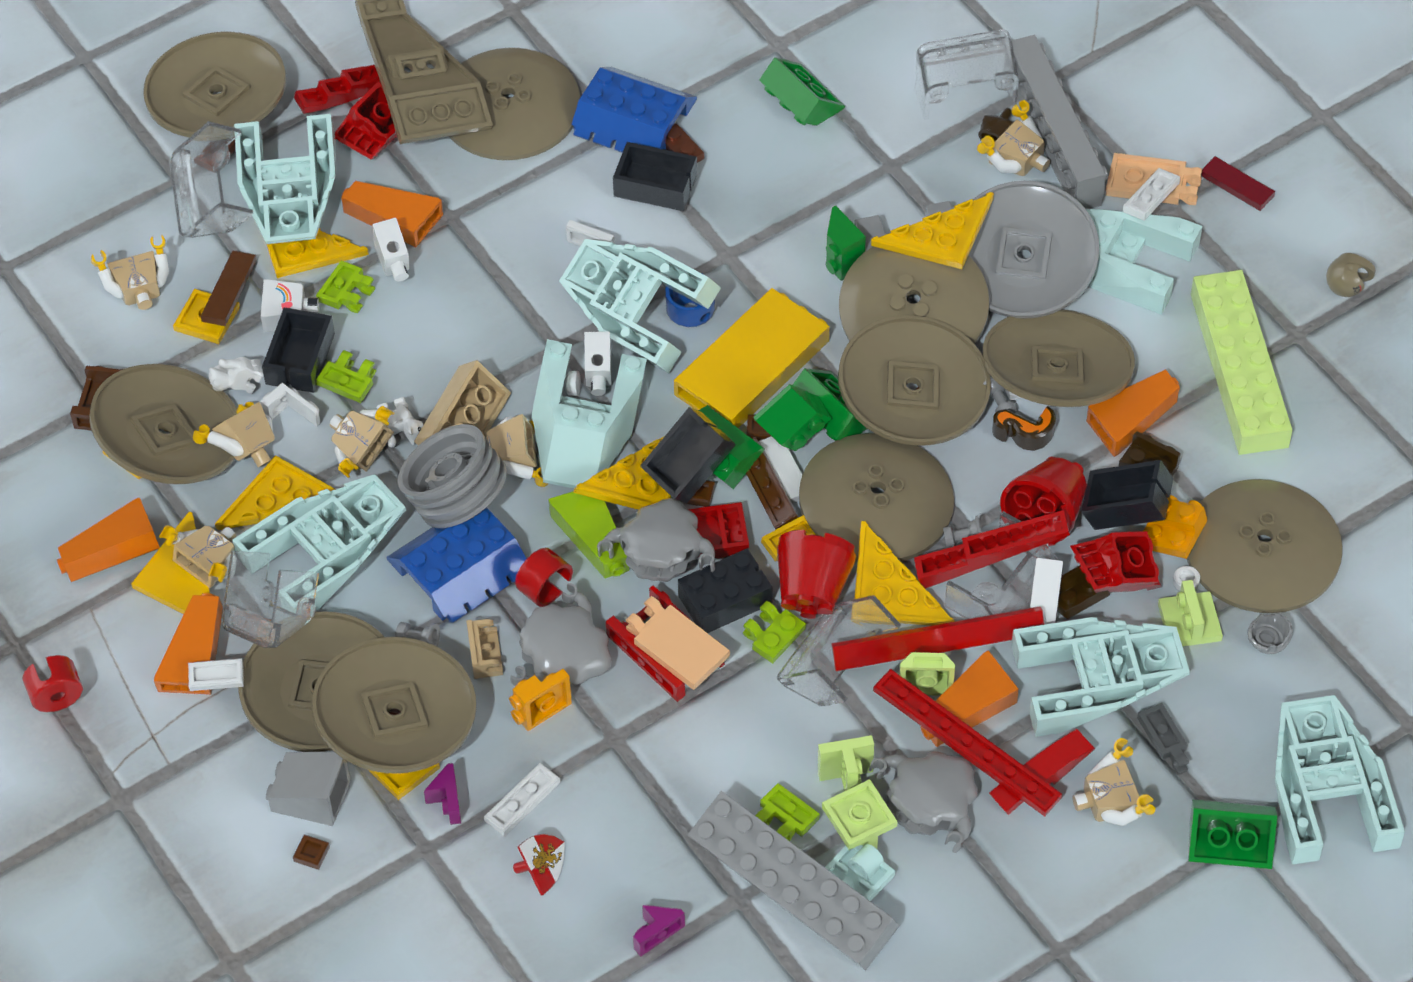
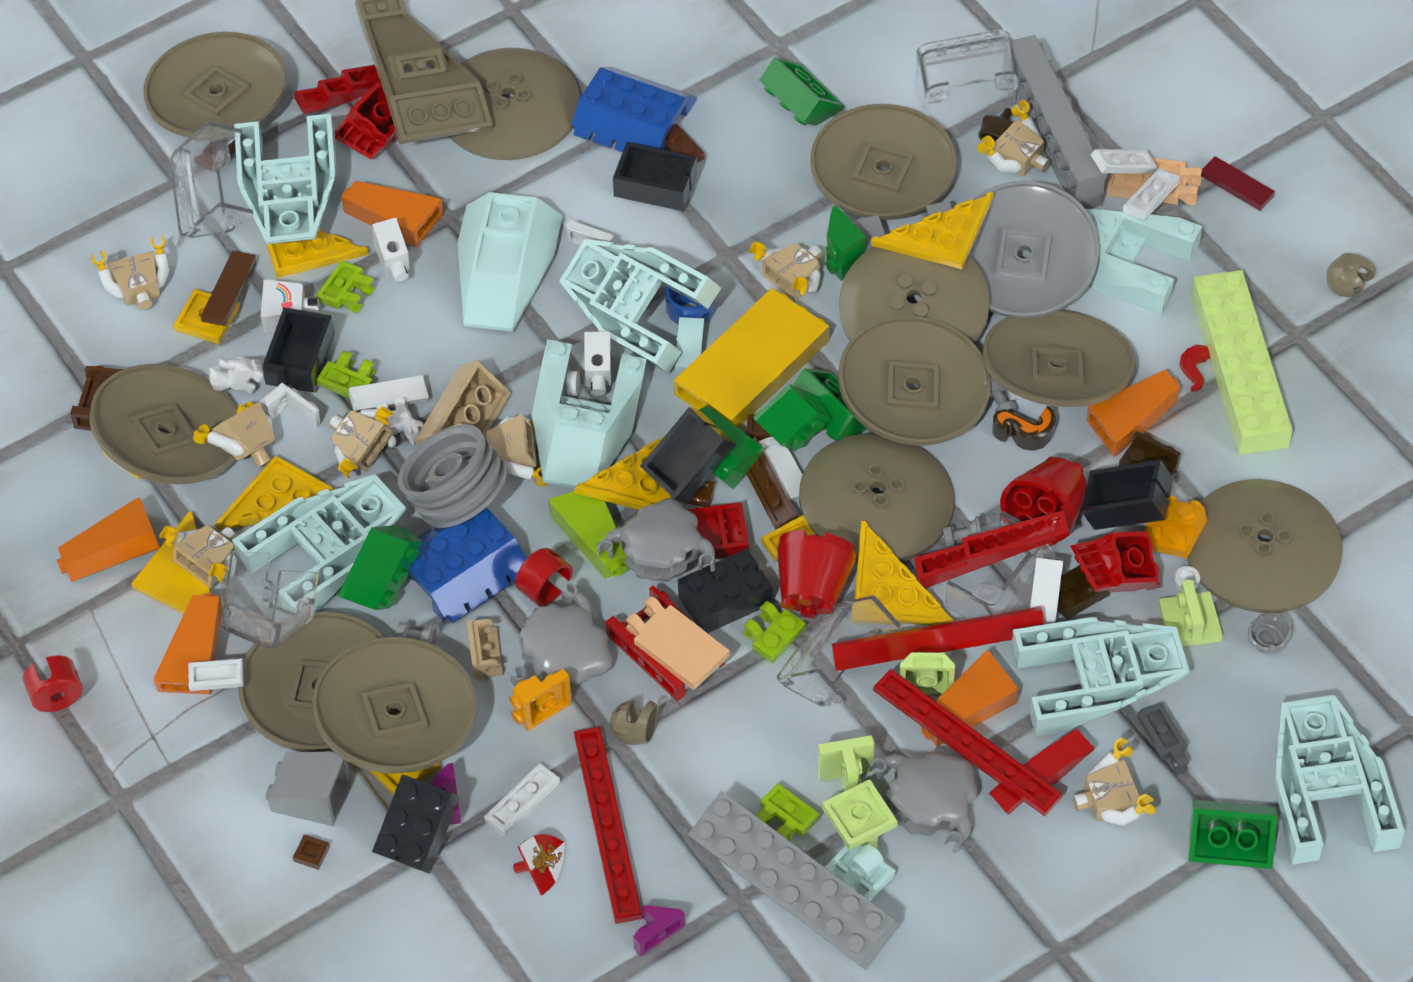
none -> green slope [338,525,423,610]
none -> white tile [348,375,429,413]
none -> black piece [372,774,460,874]
none -> light aqua wedge [457,192,563,332]
none -> red tile [574,727,642,924]
none -> dark tan helmet [610,700,658,745]
none -> light aqua slope [675,317,704,370]
none -> tan torso [748,241,823,302]
none -> dark tan dish [810,104,956,220]
none -> white tile [1091,149,1157,174]
none -> red piece [1179,344,1210,392]

